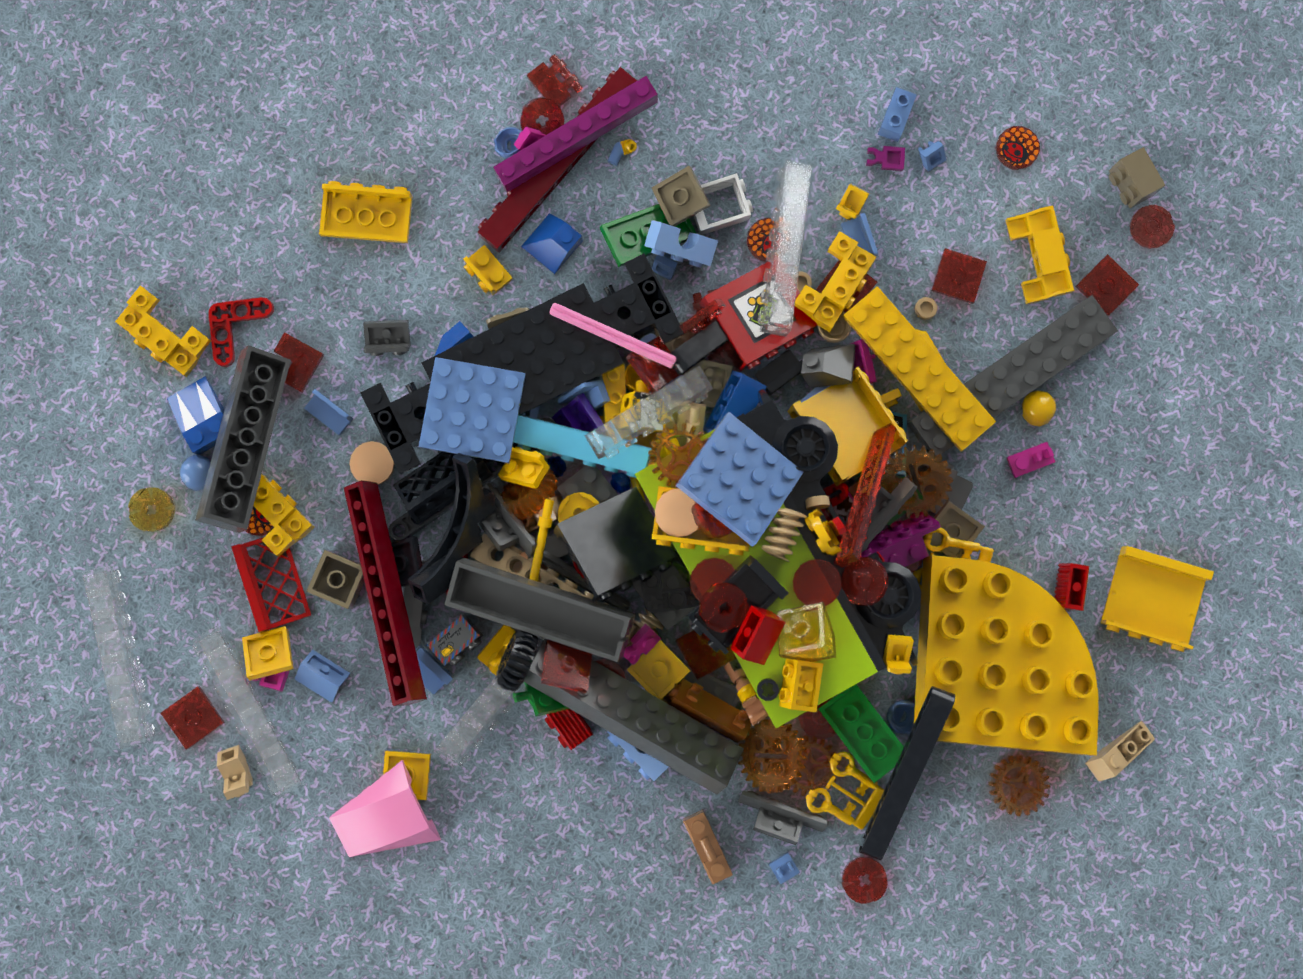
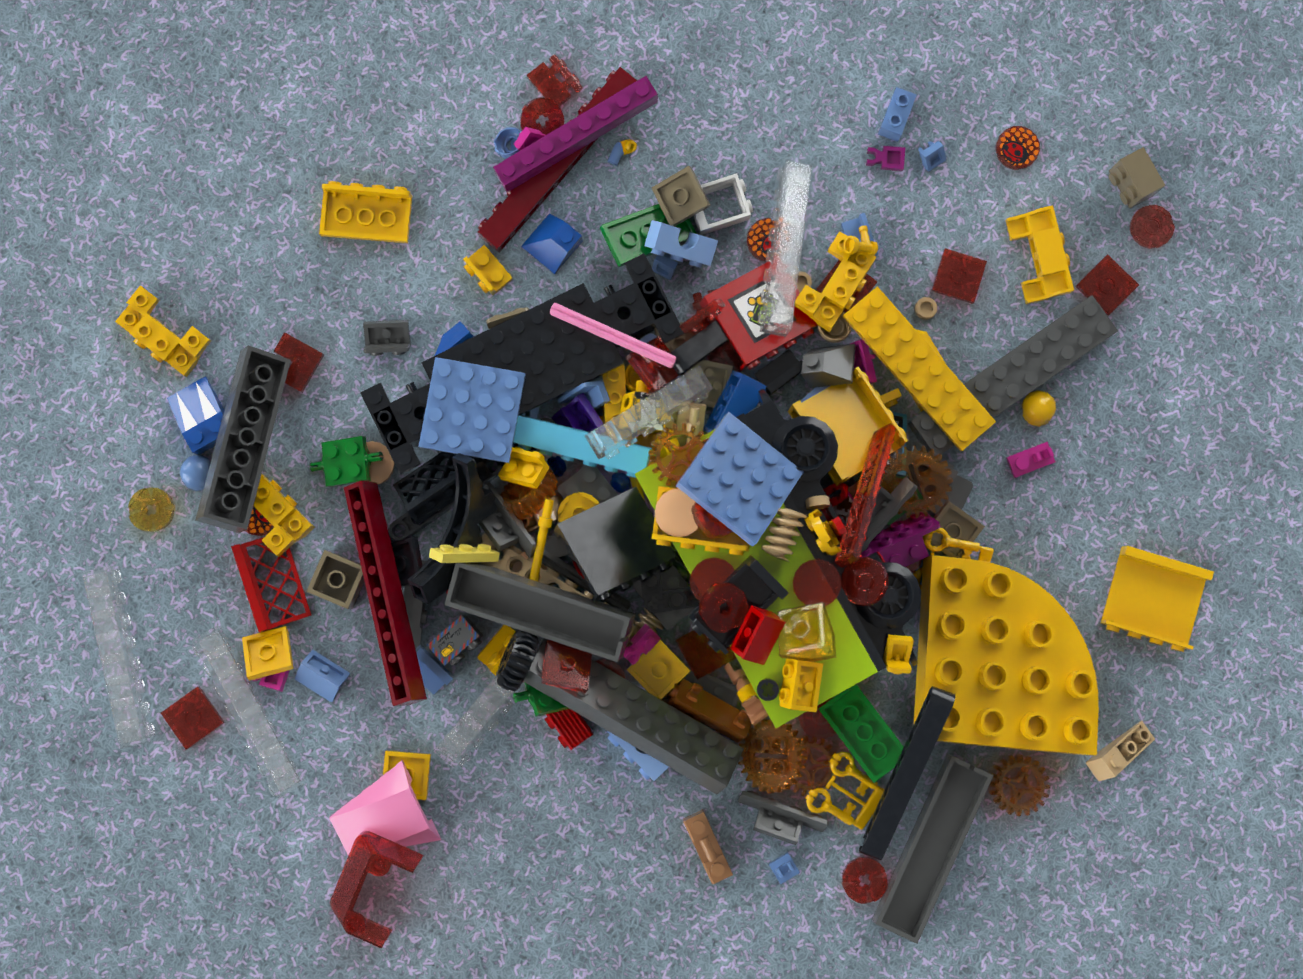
red beam [208,297,274,367] -> none
tan brick [217,745,253,800] -> none
medium blue panel [304,389,354,436] -> none
yellow bracket [836,183,870,220] -> none
medium blue hair [886,700,915,734] -> none
red brick [1054,563,1090,611] -> none
none -> green plate [310,436,383,487]
none -> clear red windscreen [330,831,424,949]
none -> light yellow plate [429,544,500,563]
none -> yellow piece [844,225,878,255]
none -> dark grey piece [872,754,994,944]

